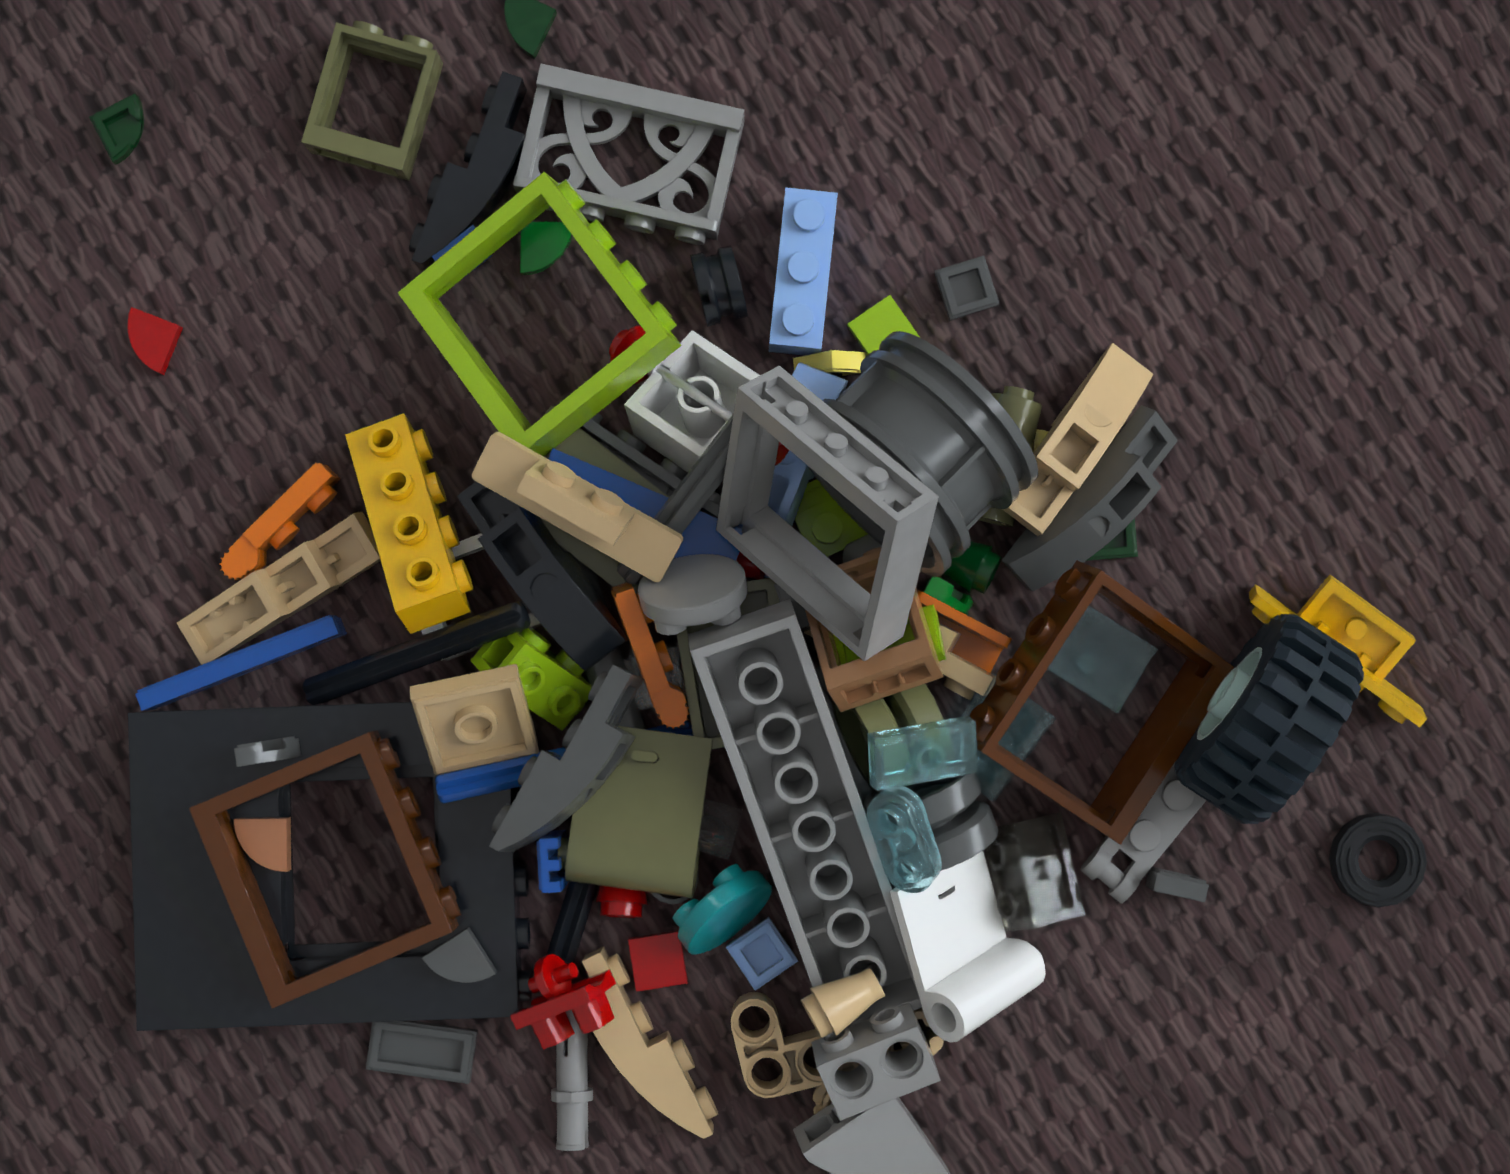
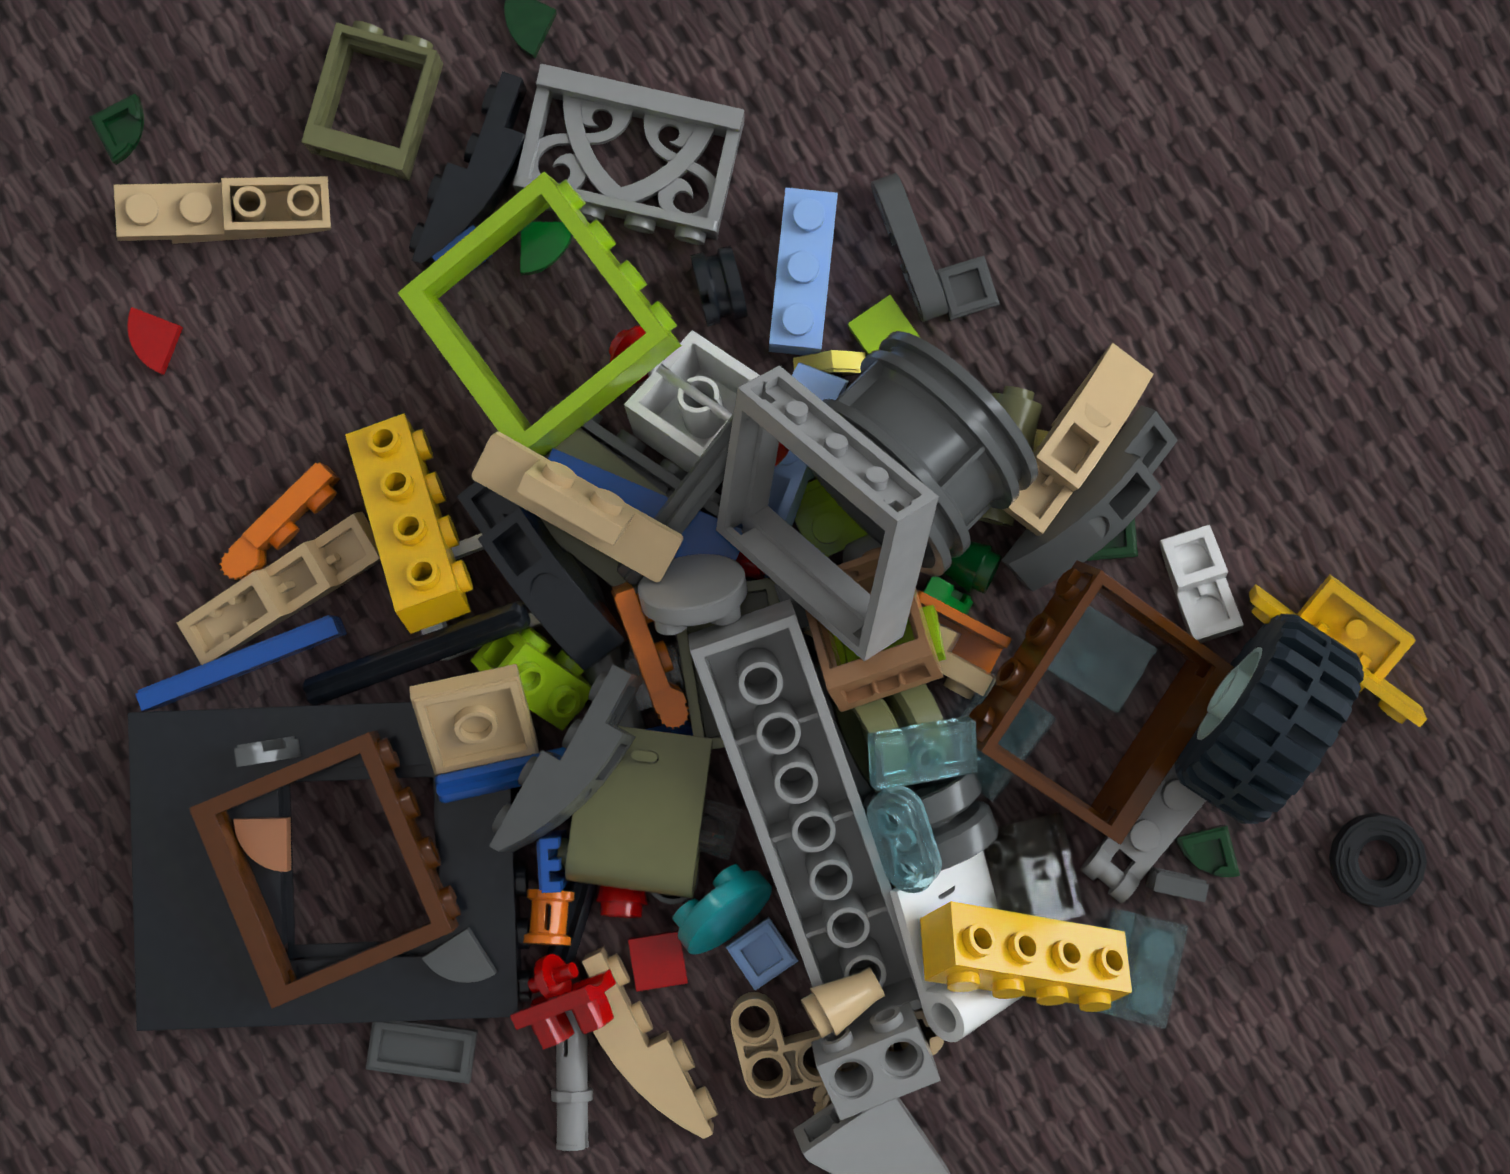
none -> tan slope [114,176,331,244]
none -> orange bush [523,889,575,946]
none -> dark grey beam [871,173,948,322]
none -> yellow brick [920,901,1132,1012]
none -> clear light blue plate [1096,908,1188,1028]
none -> white slope [1160,525,1244,643]
none -> dark green tile [1175,824,1240,877]

